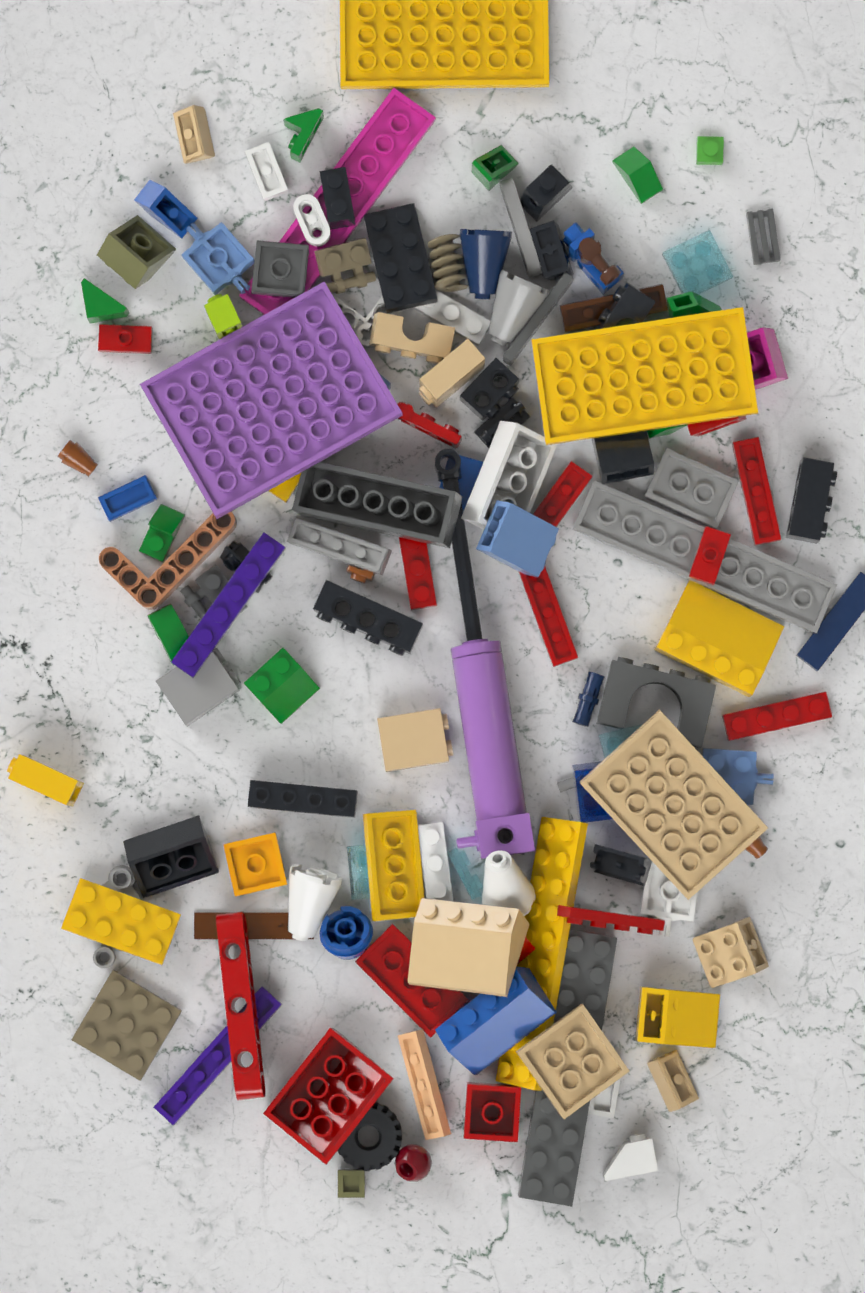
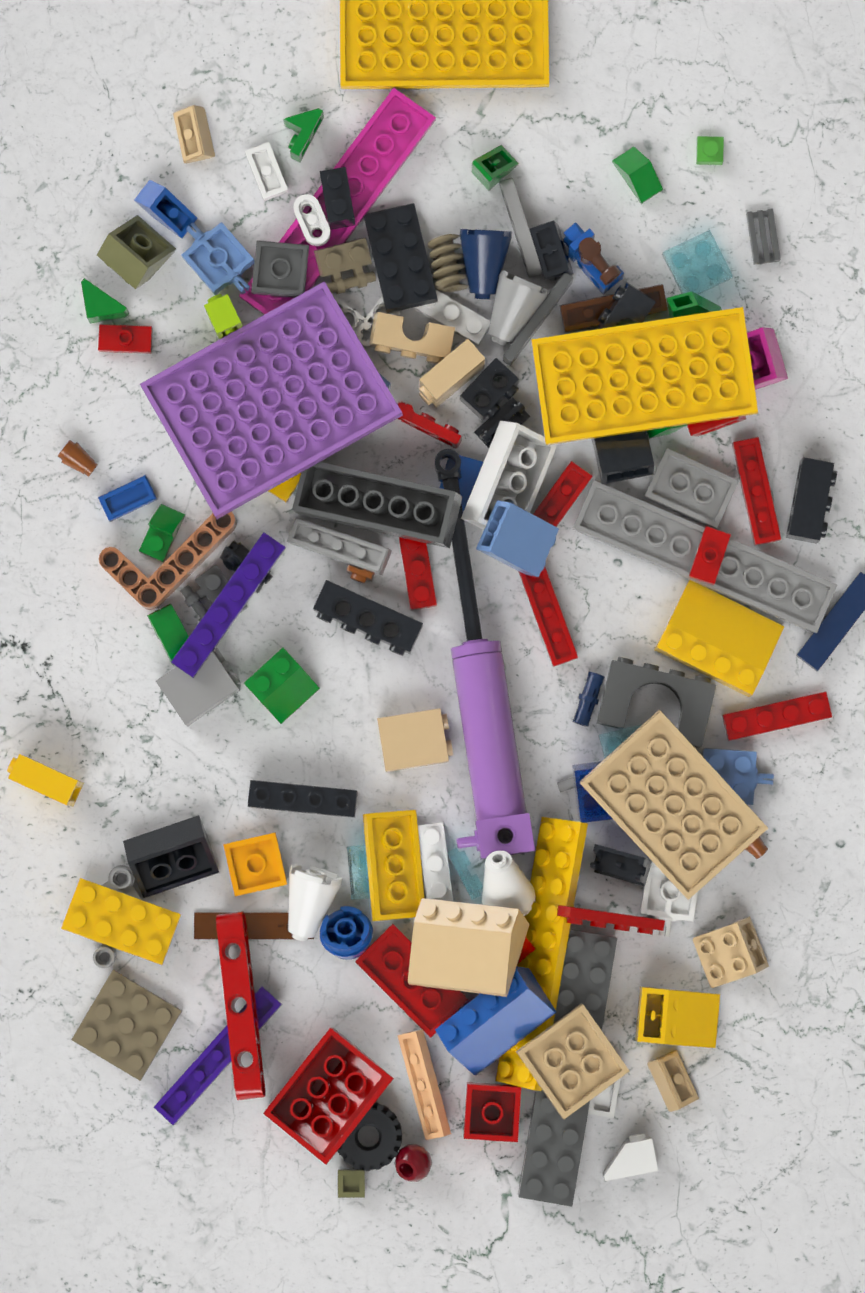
black torso [520,164,573,222] -> none

